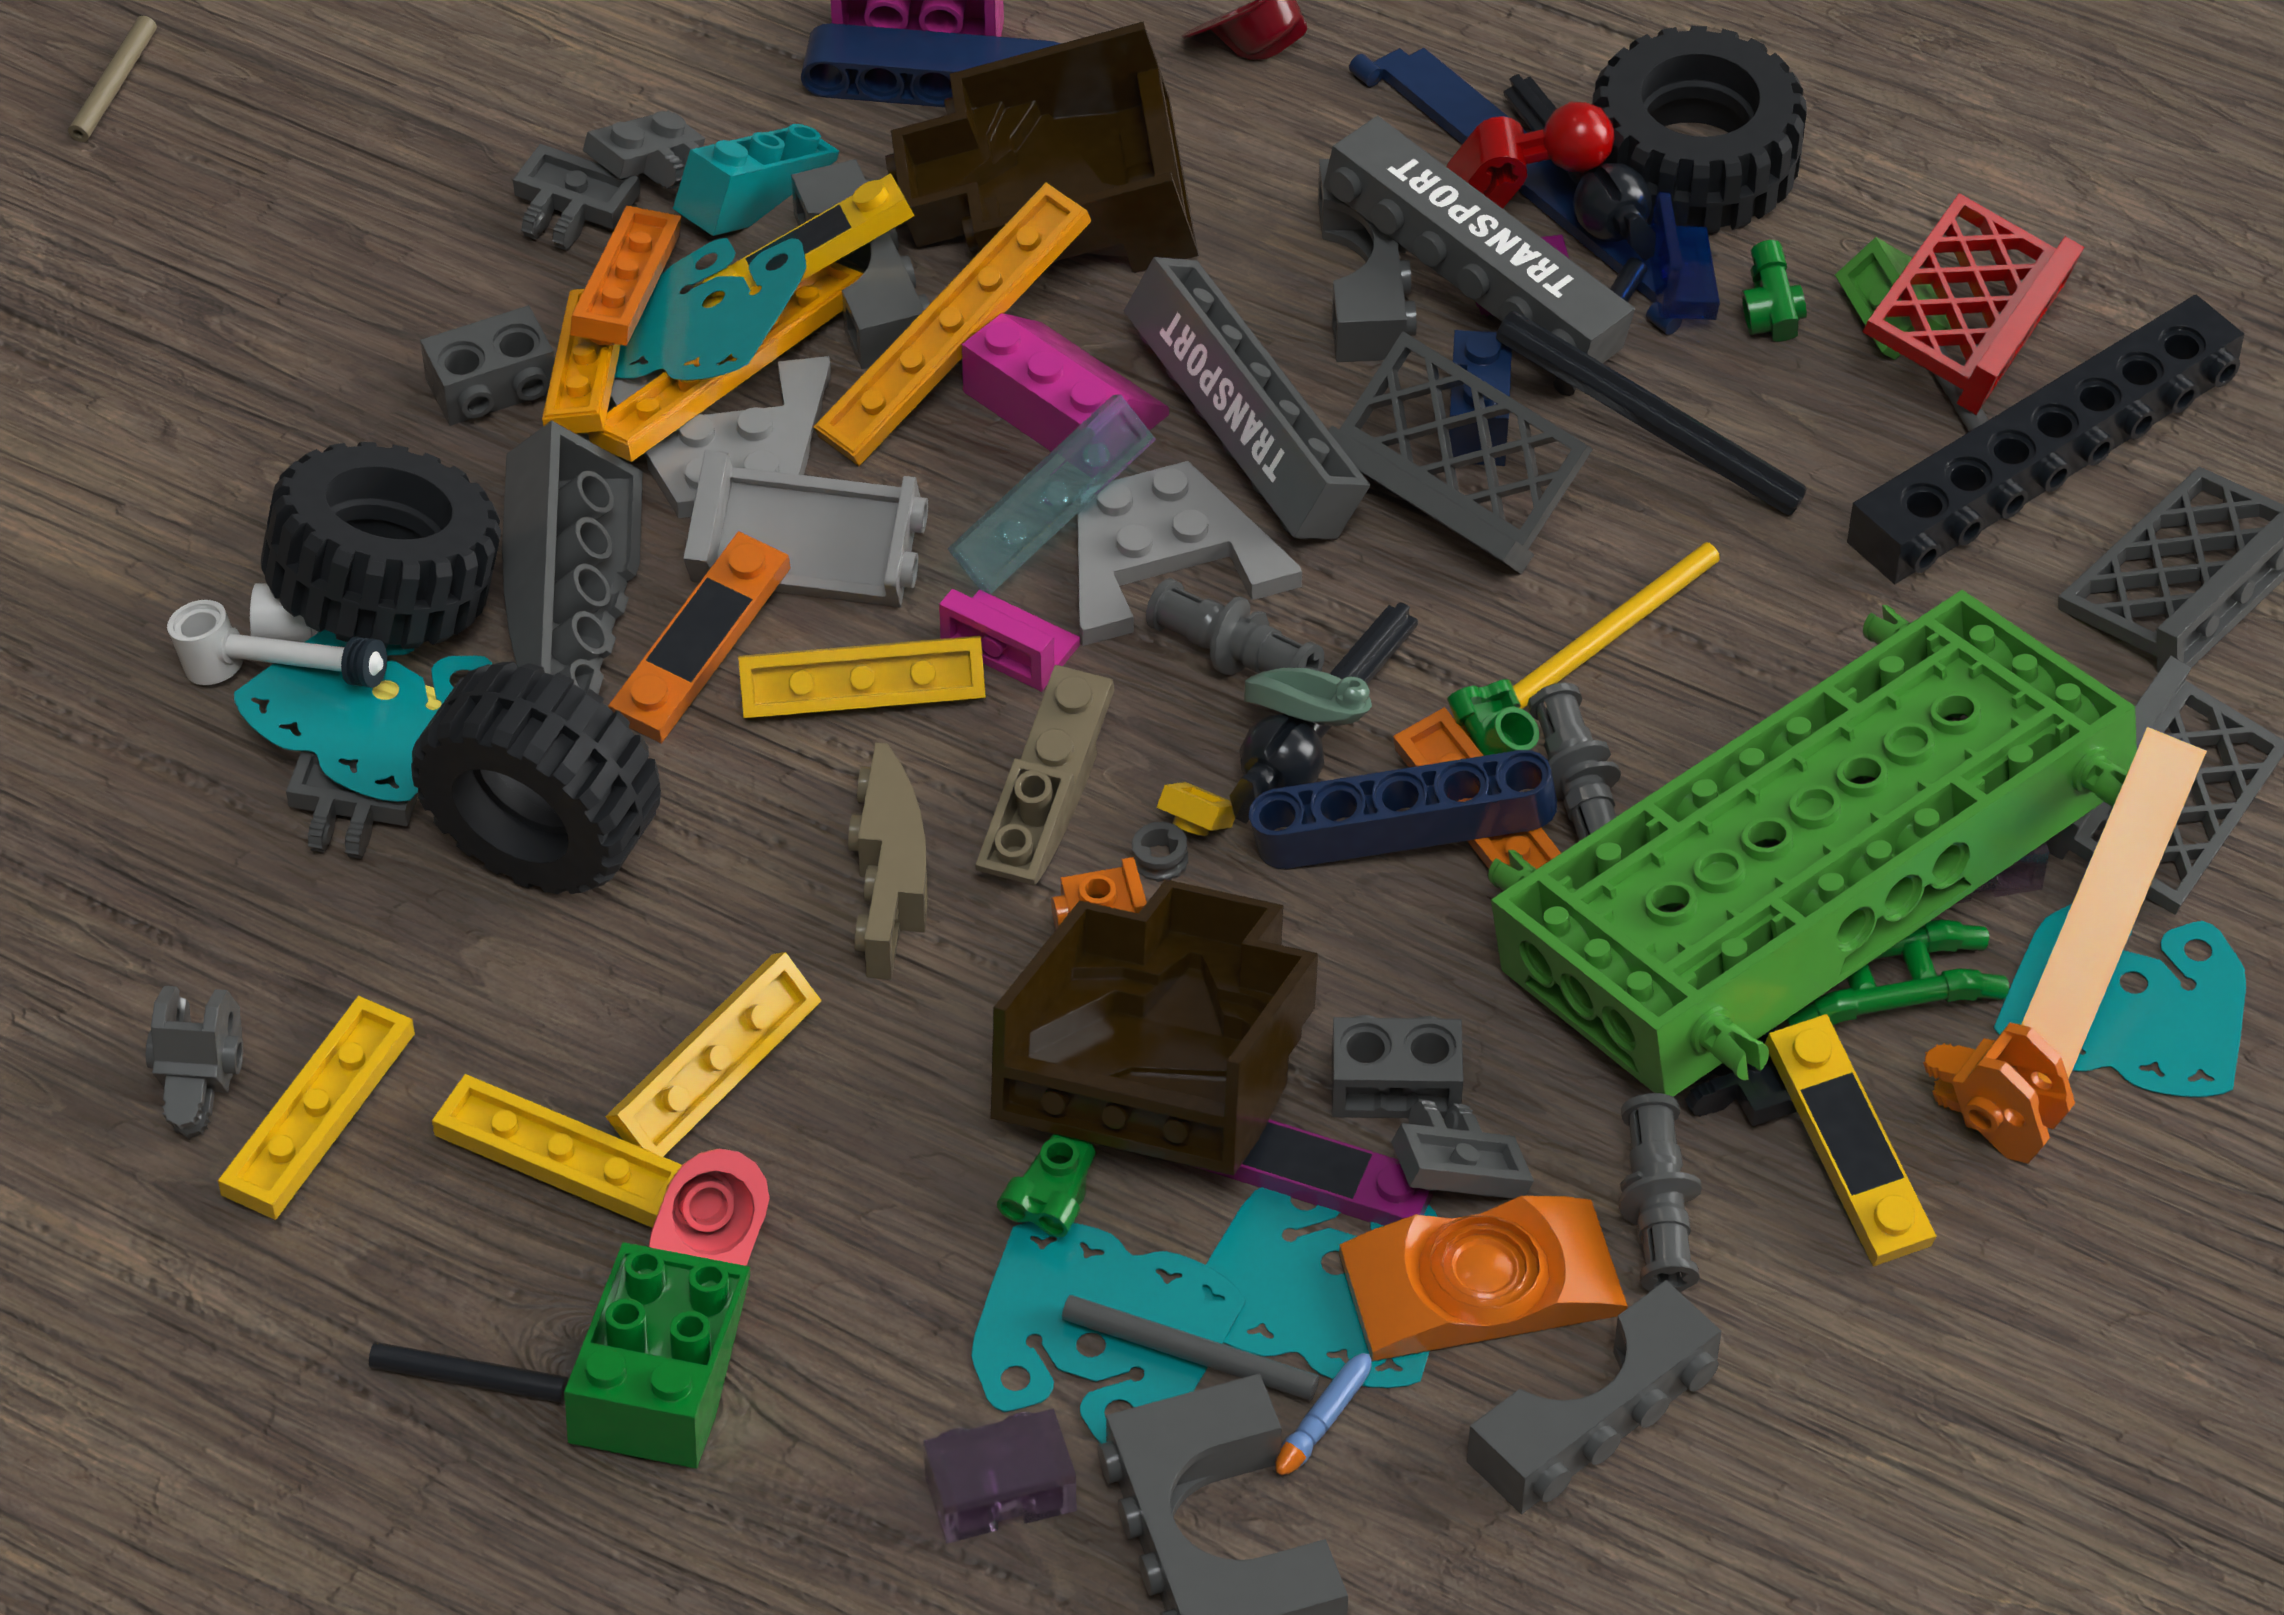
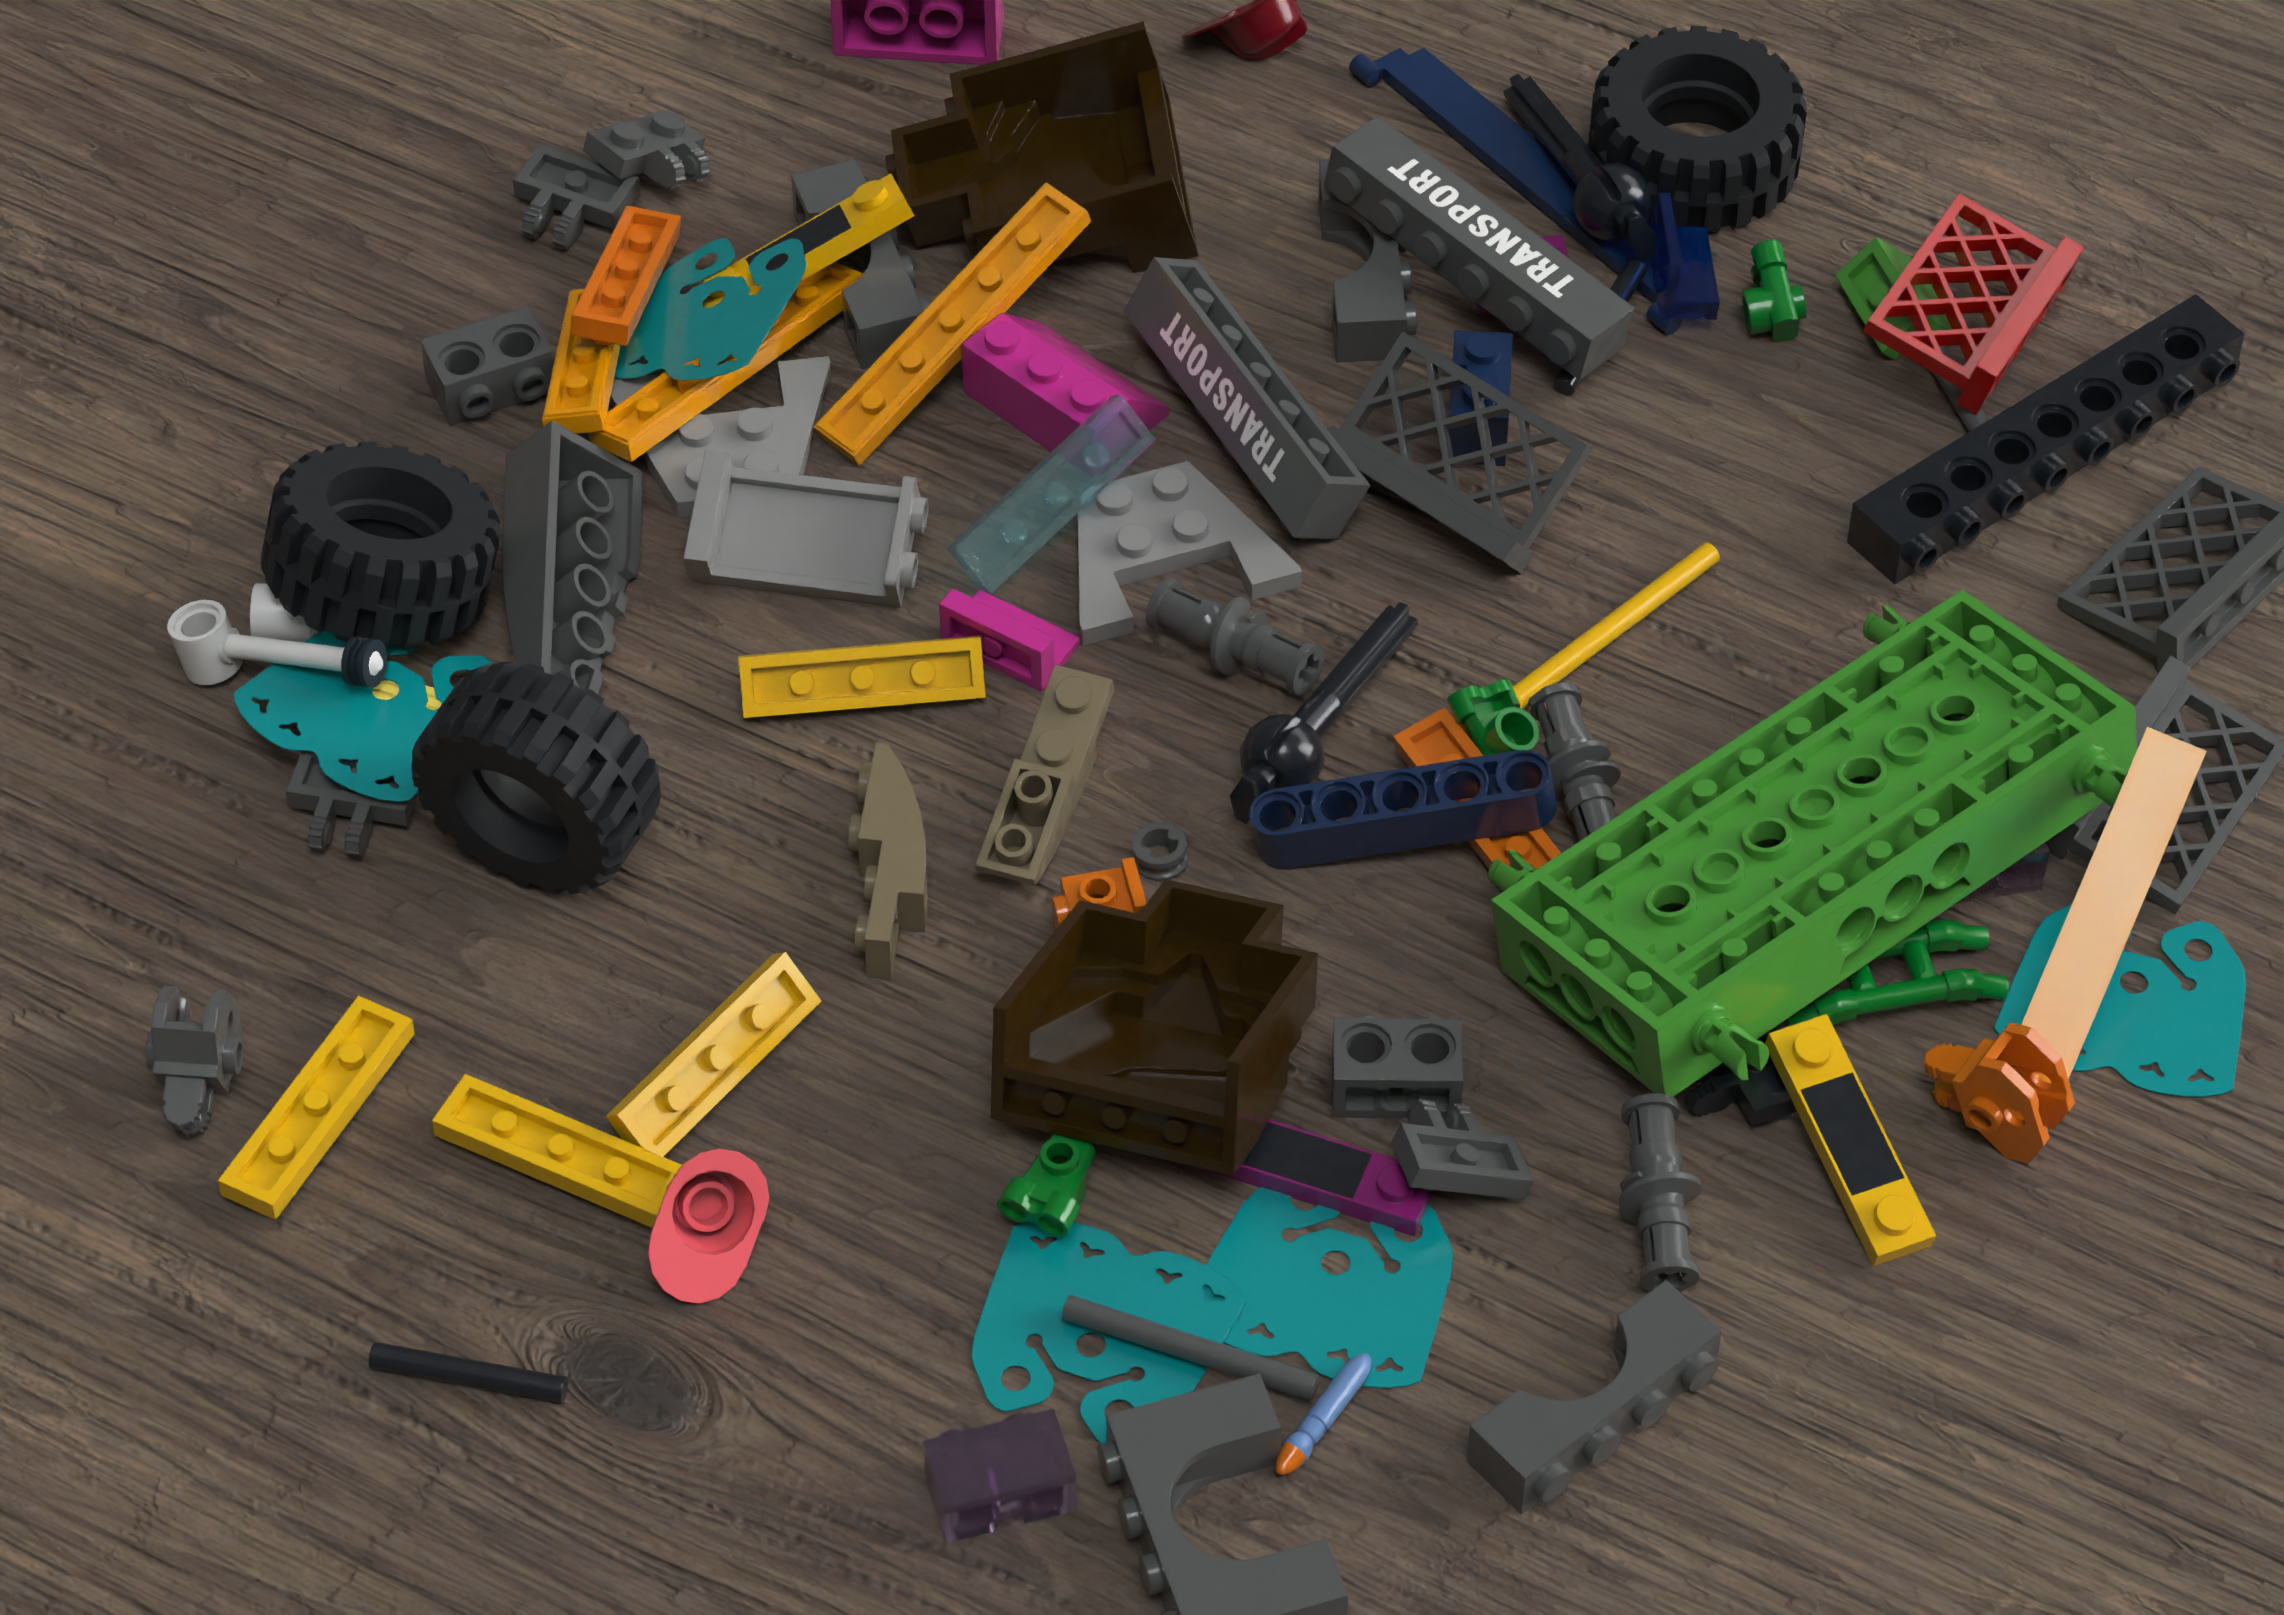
dark tan piece [68,16,157,142] -> none
green slope [564,1242,750,1469] -> none
orange plate [608,531,791,744] -> none
teal slope [673,124,839,236] -> none
dark blue beam [800,23,1061,107] -> none
yellow plate [1156,782,1235,836] -> none
sand green arm [1244,668,1372,726] -> none
orange slope [1339,1196,1628,1361] -> none
red beam [1446,101,1614,209] -> none
black axle [1496,311,1807,515] -> none

